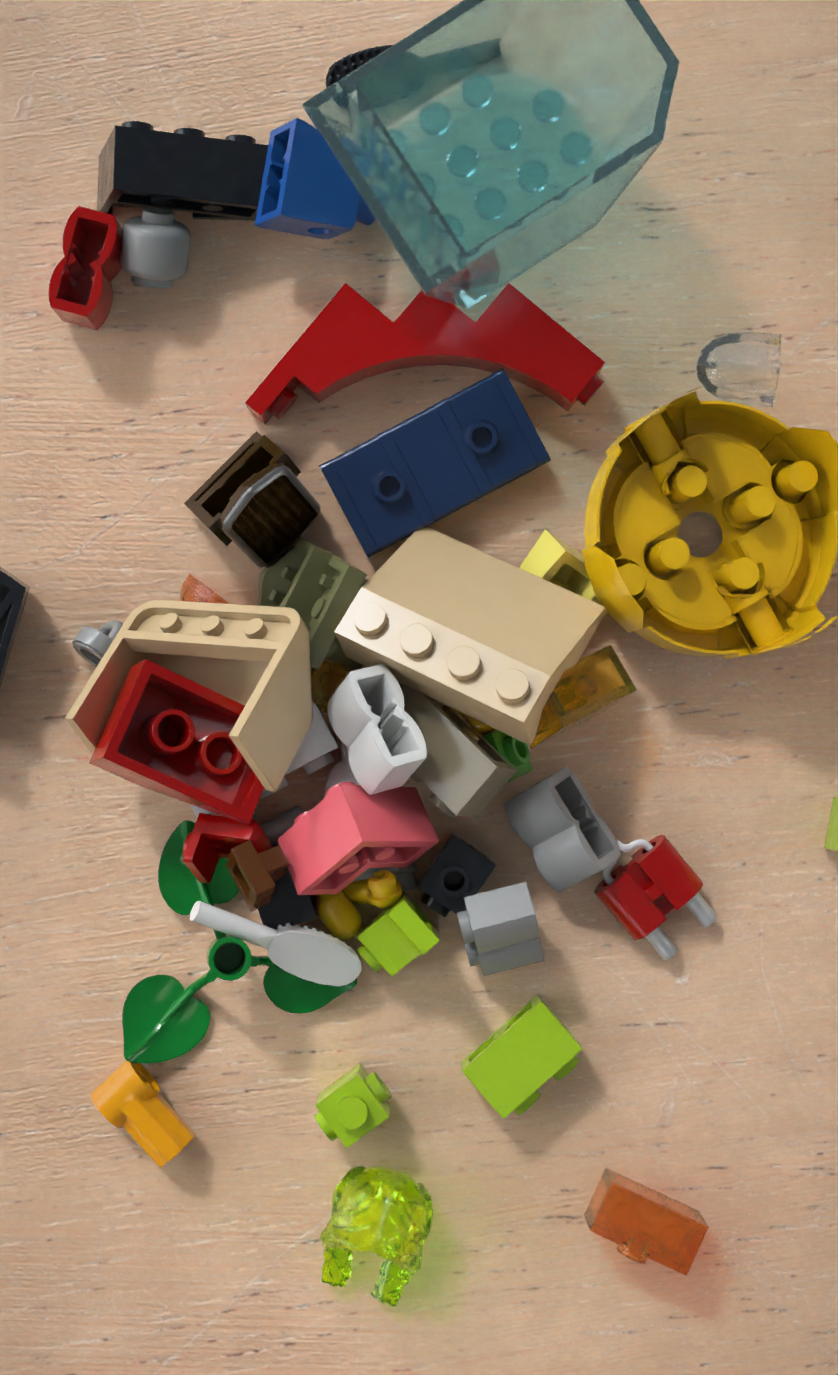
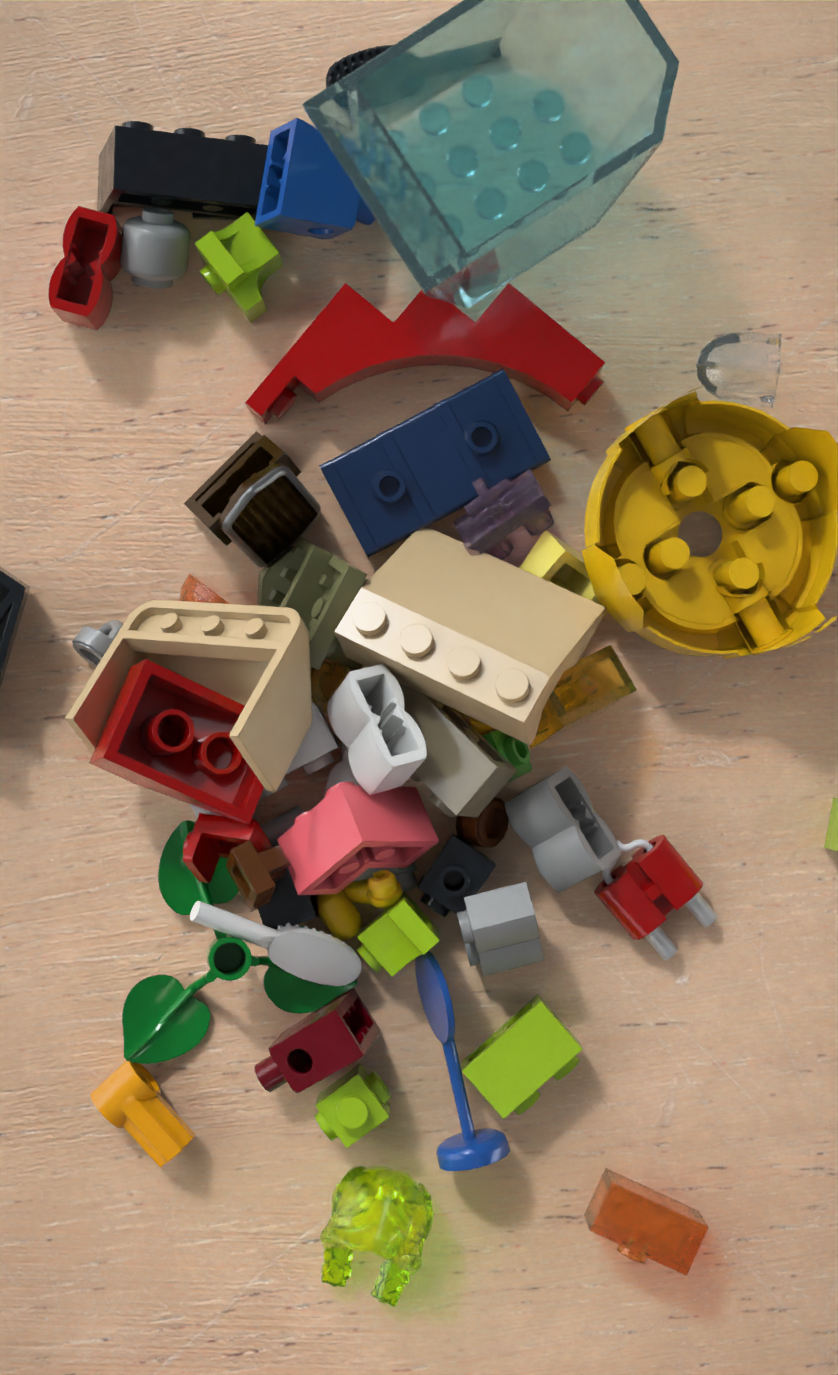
none -> lime brick [195,212,283,323]
none -> dark red torso [254,988,381,1093]
none -> blue piece [415,951,510,1171]
none -> hips [453,469,554,560]
none -> reddish brown tile [455,797,509,848]

